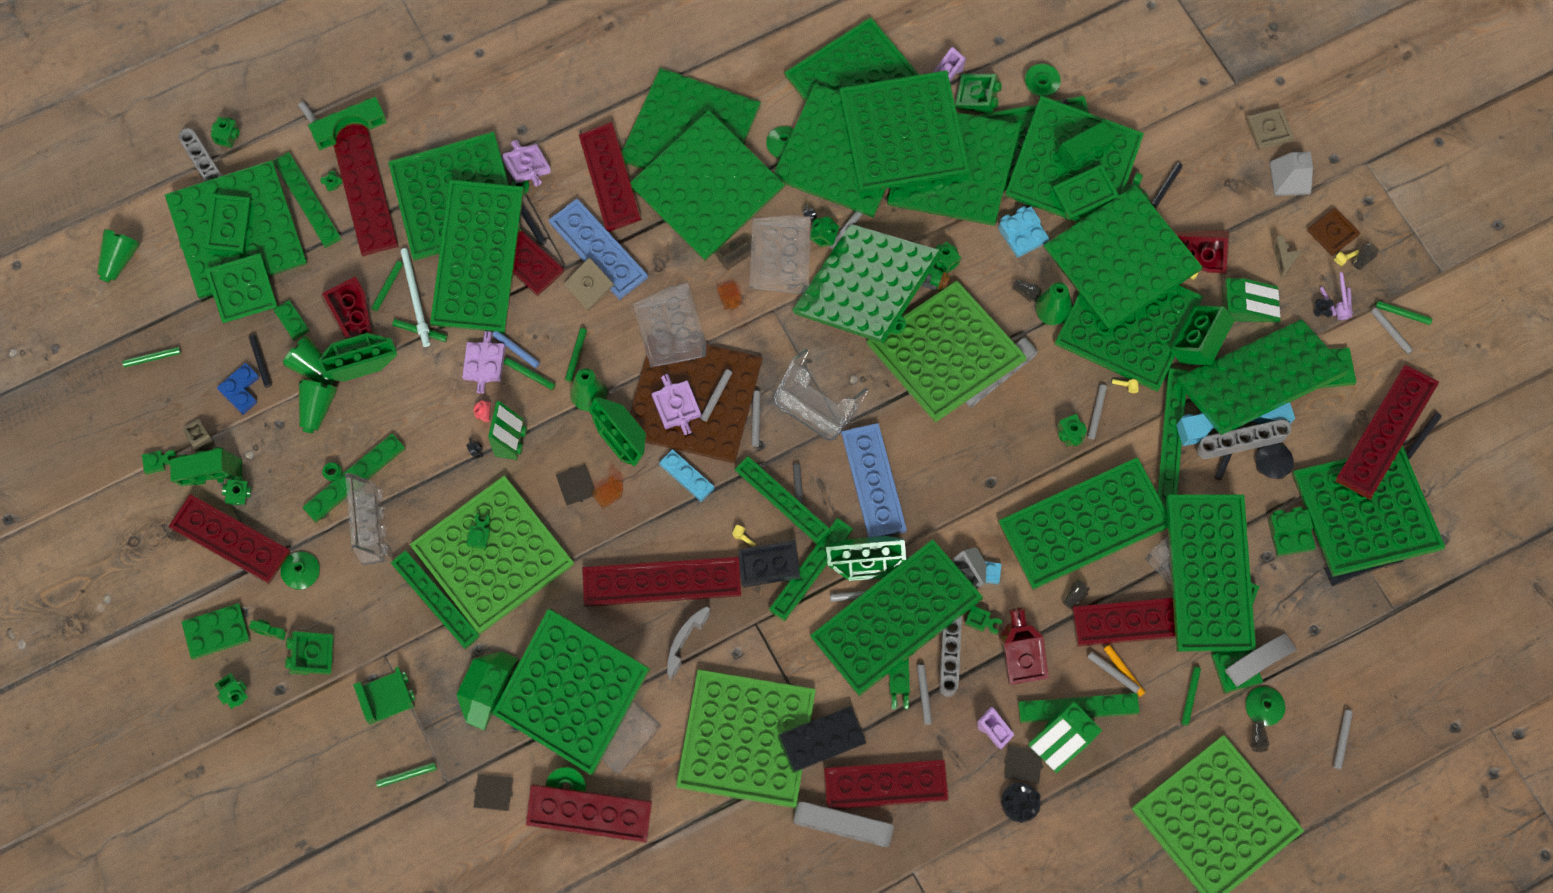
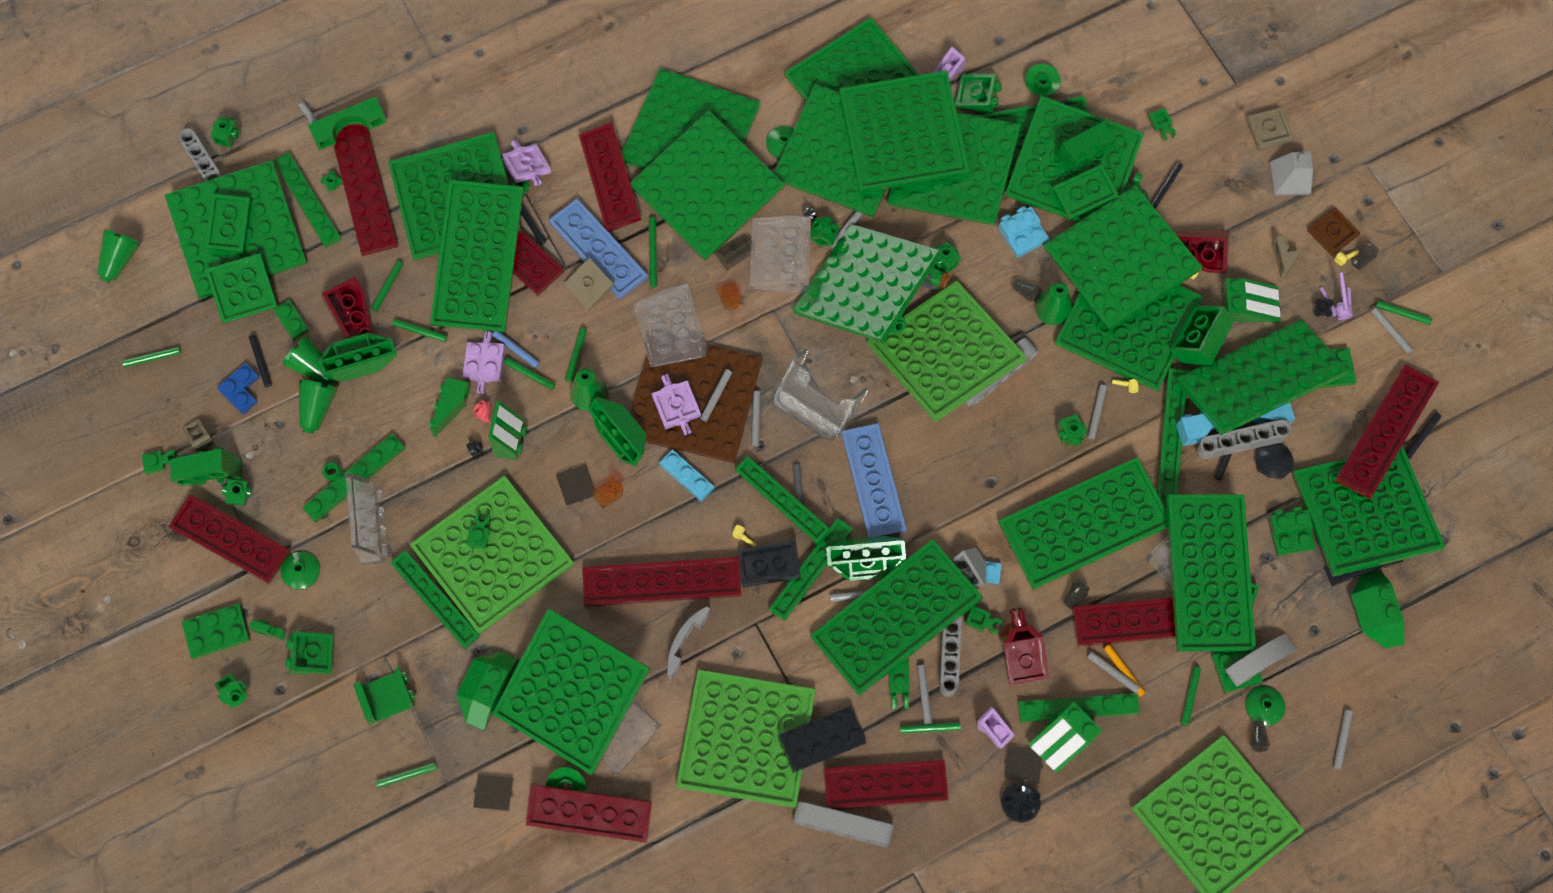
light aqua bar [401,248,430,347] -> none
none -> green slope [429,378,470,437]
none -> green bar [649,217,657,288]
none -> green bar [900,722,961,734]
none -> green plate [1148,108,1176,141]
none -> green wedge [1350,570,1405,649]

